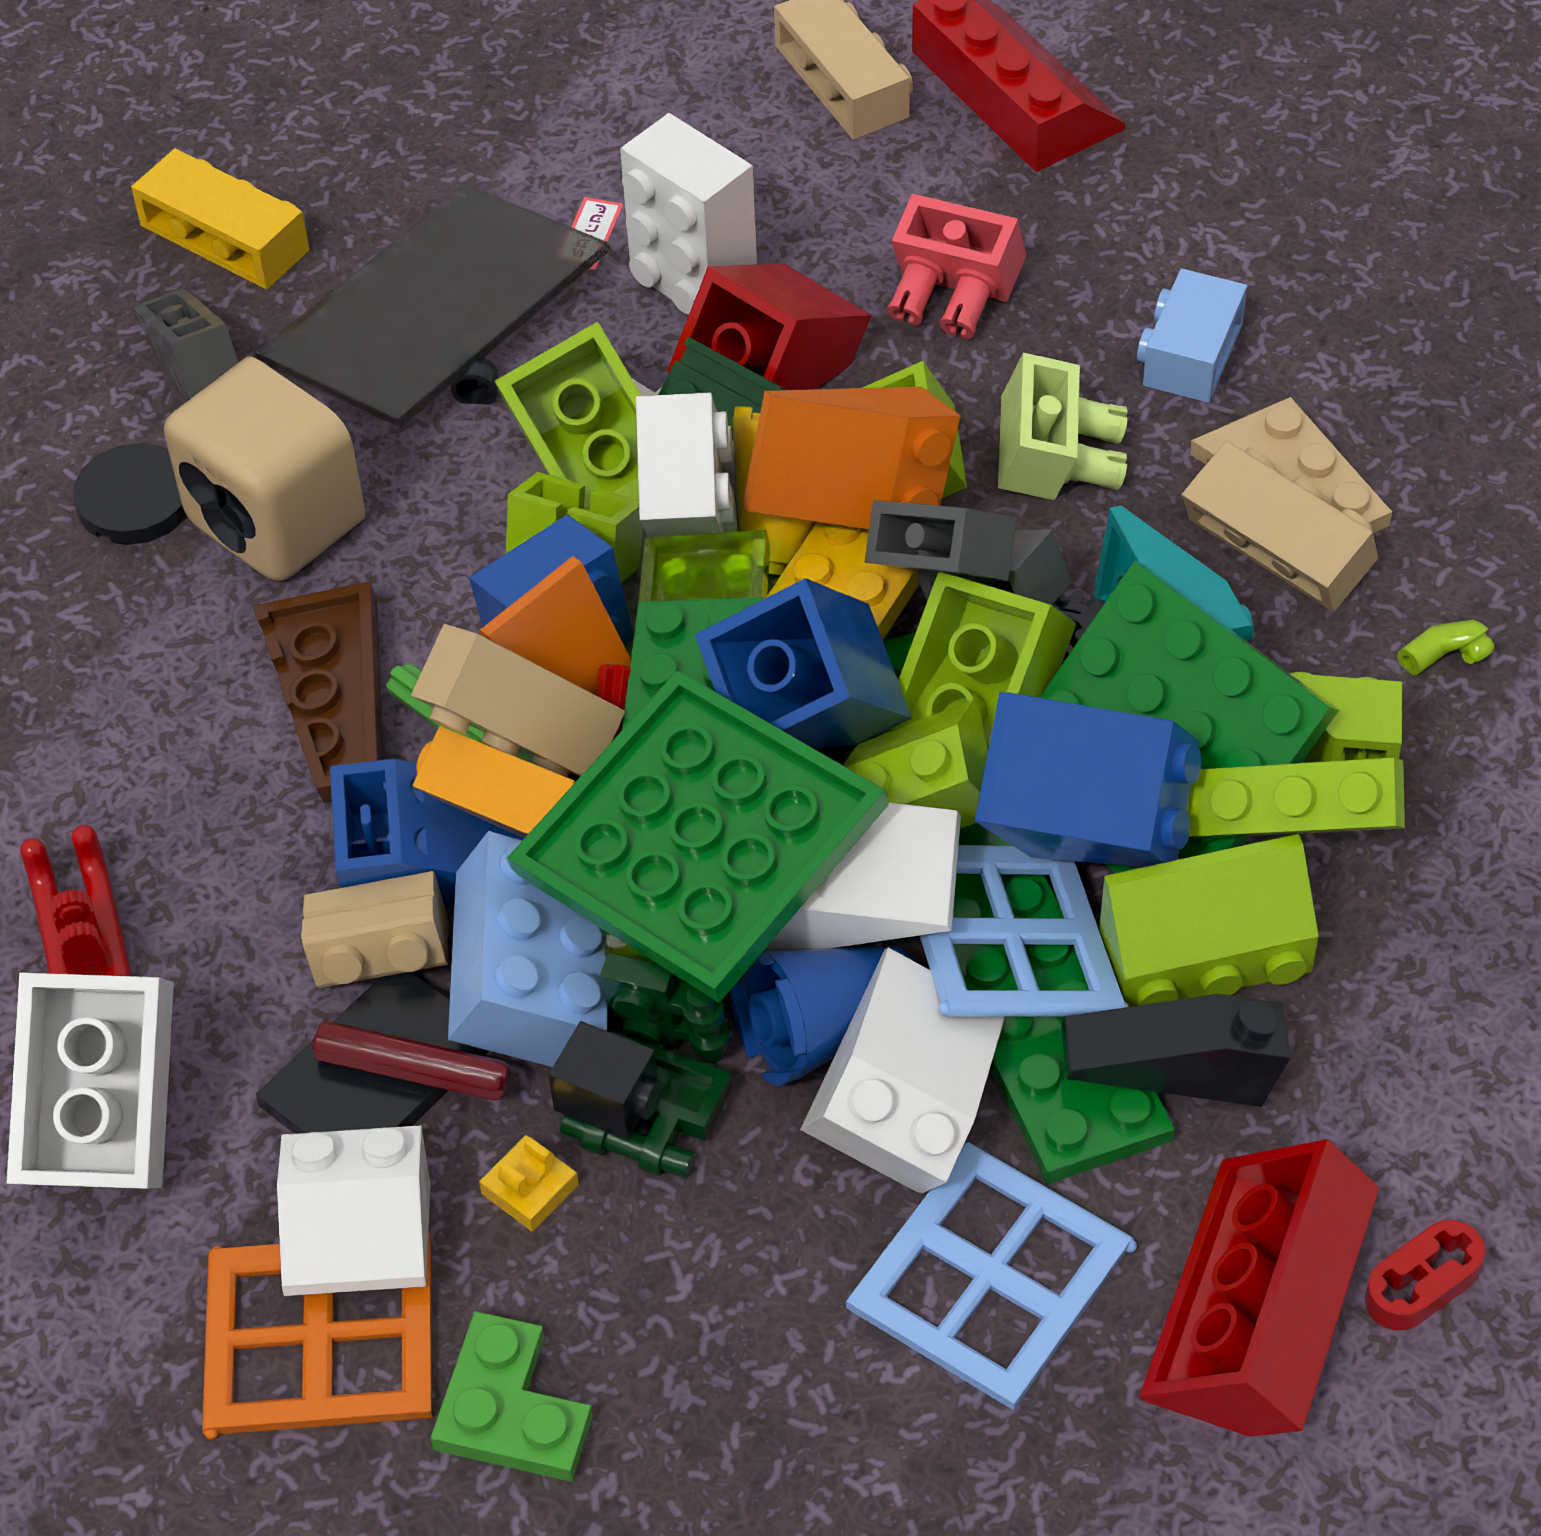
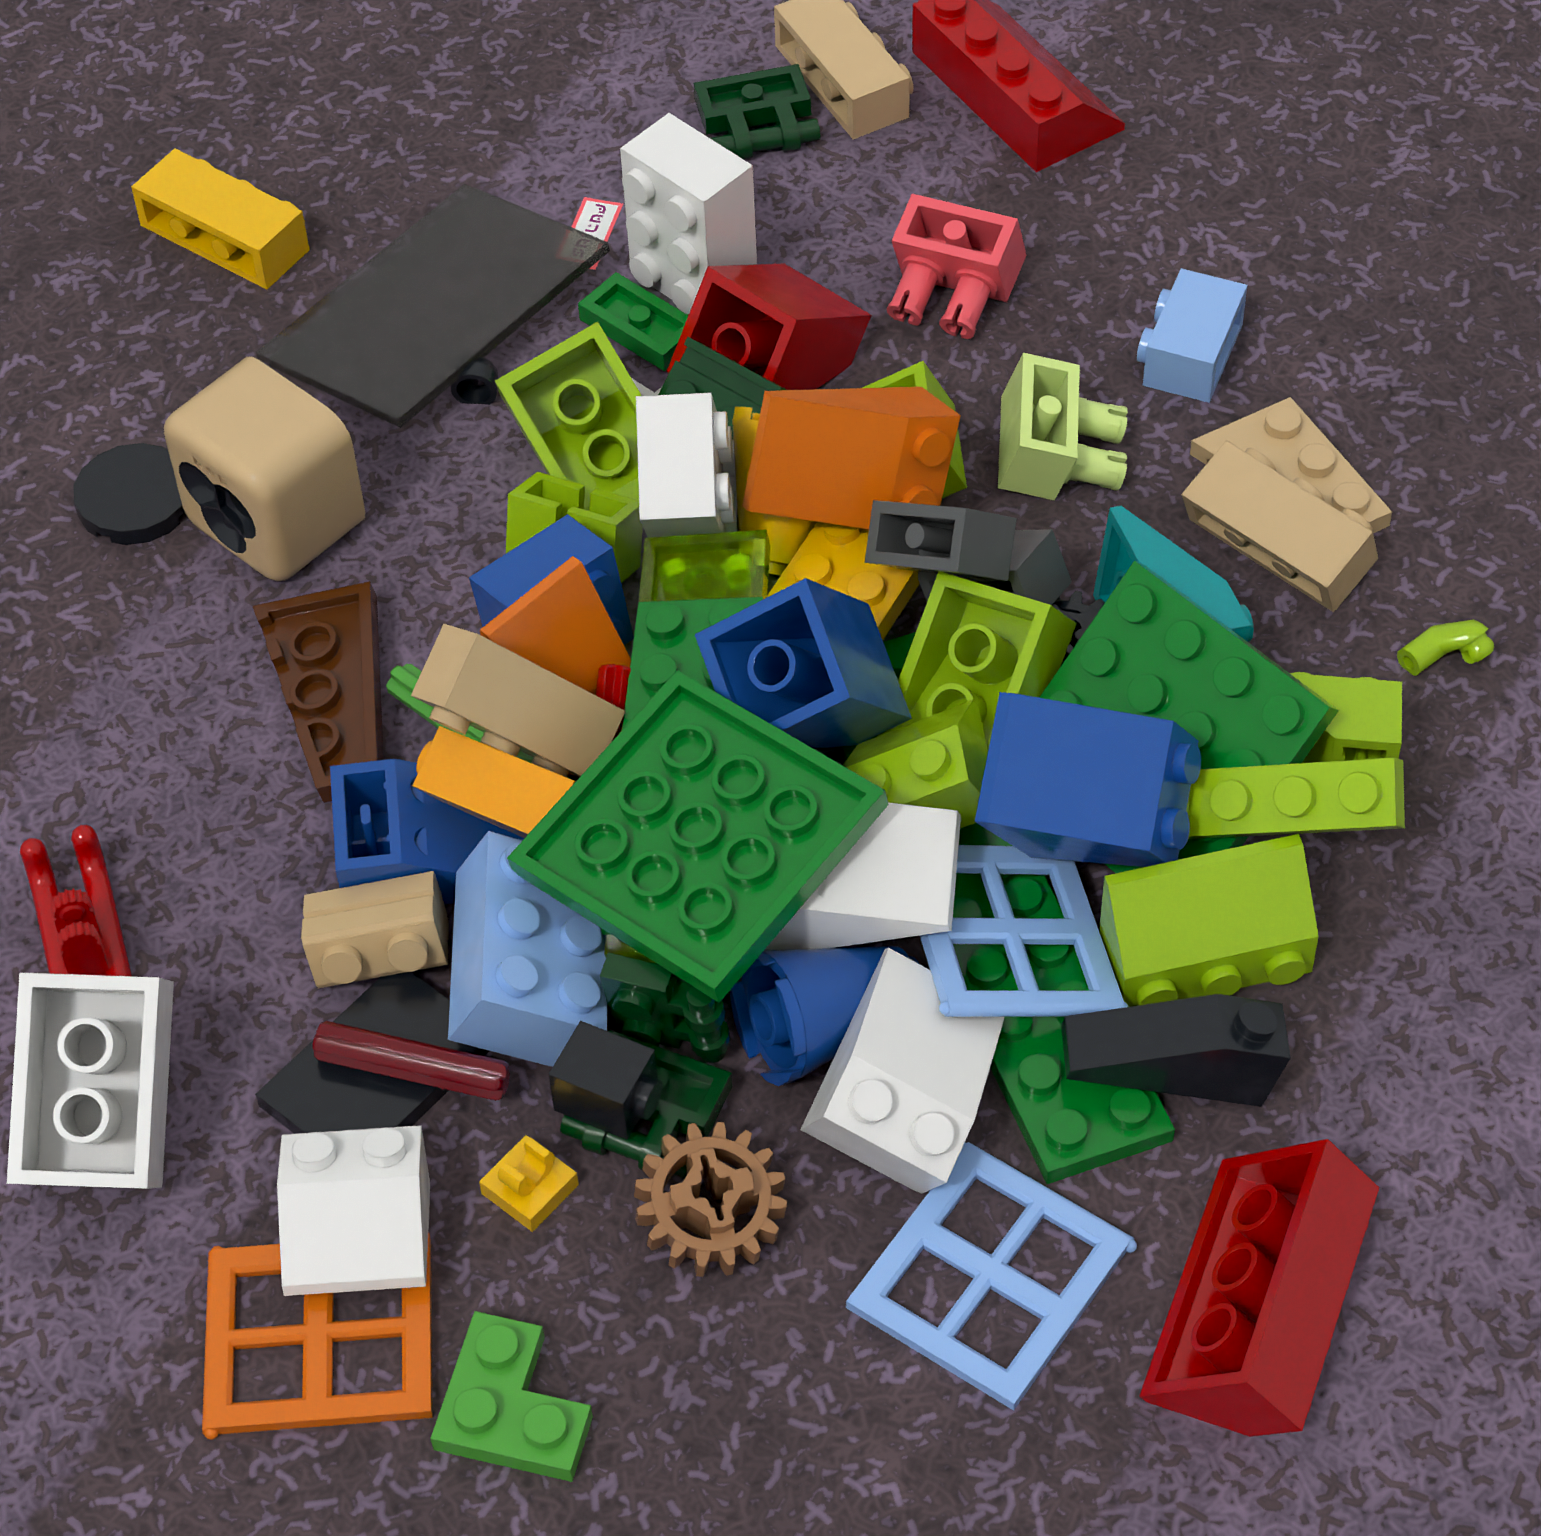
dark grey slope [132,288,239,401] -> none
red beam [1364,1220,1486,1331] -> none
none -> green plate [578,272,688,371]
none -> medium nougat gear [634,1122,787,1277]
none -> dark green plate [693,64,821,160]

